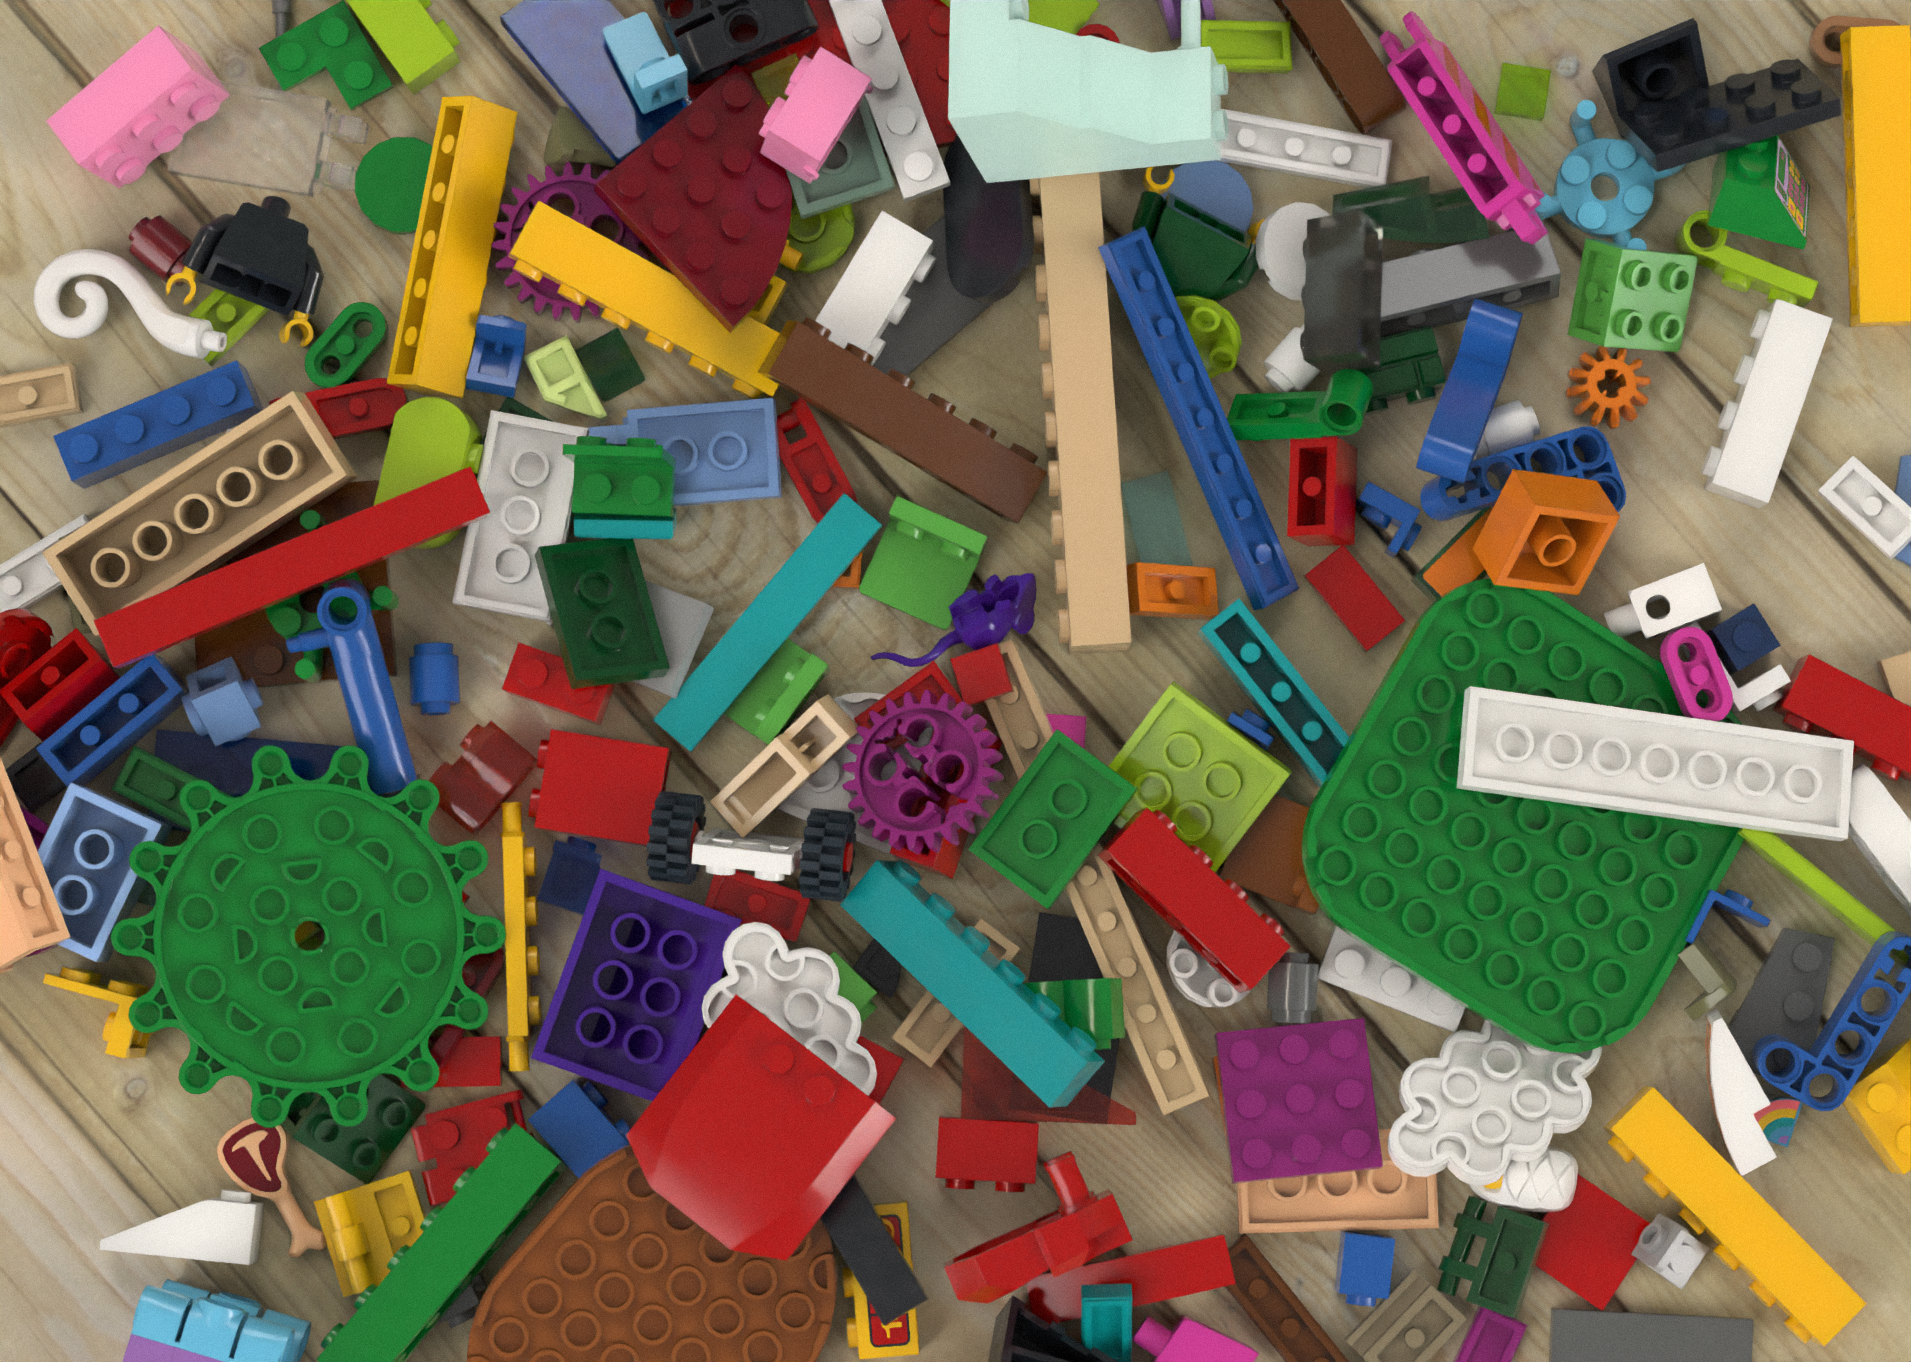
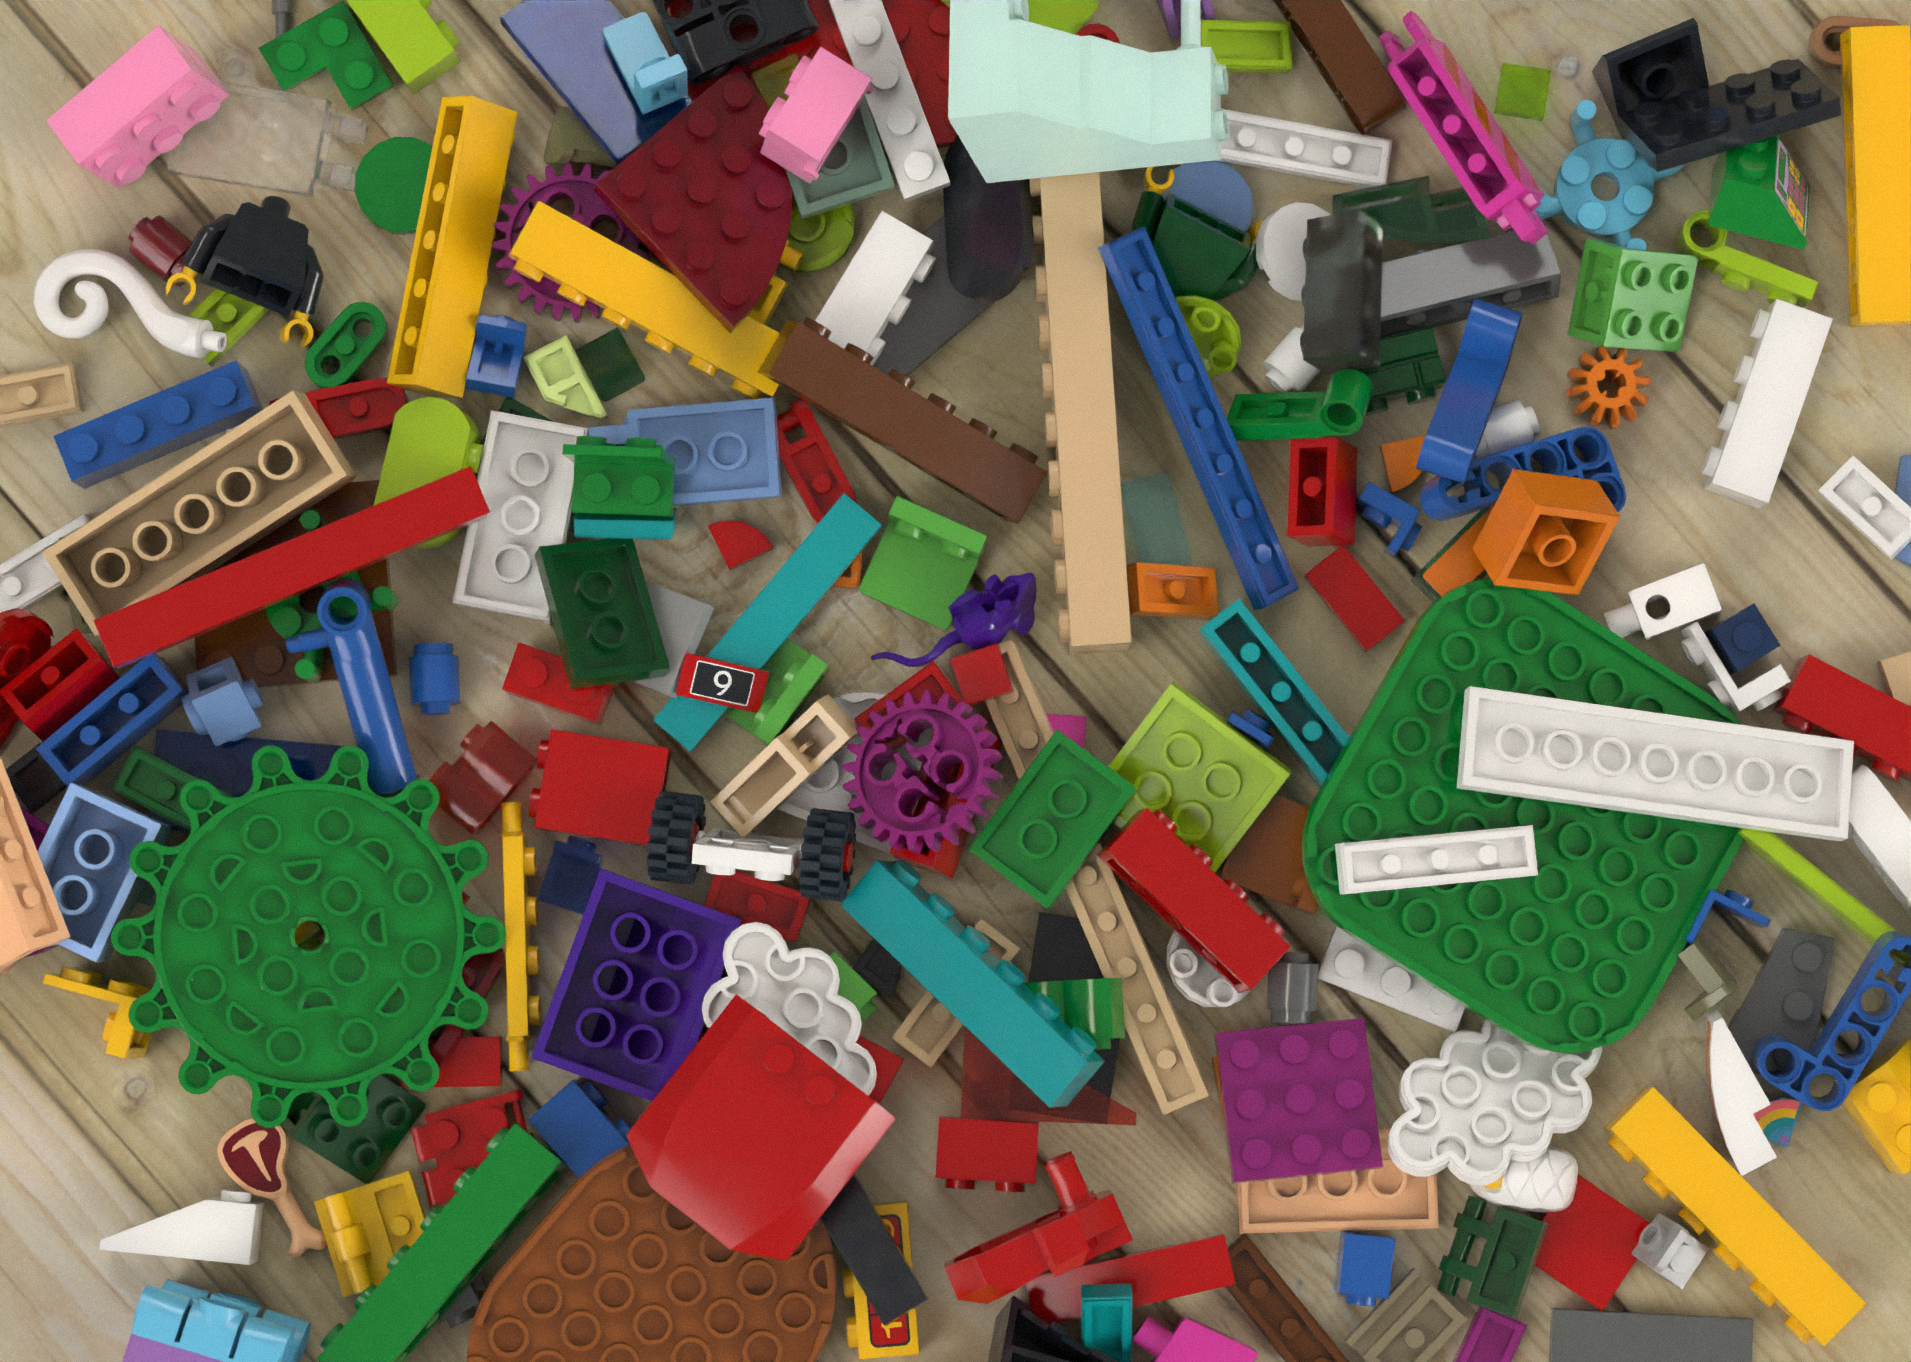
dark pink plate [1660,627,1733,721] -> none
none -> sticker [676,653,769,713]
none -> red tile [708,520,774,571]
none -> white tile [1335,825,1538,894]
none -> orange tile [1379,435,1426,494]

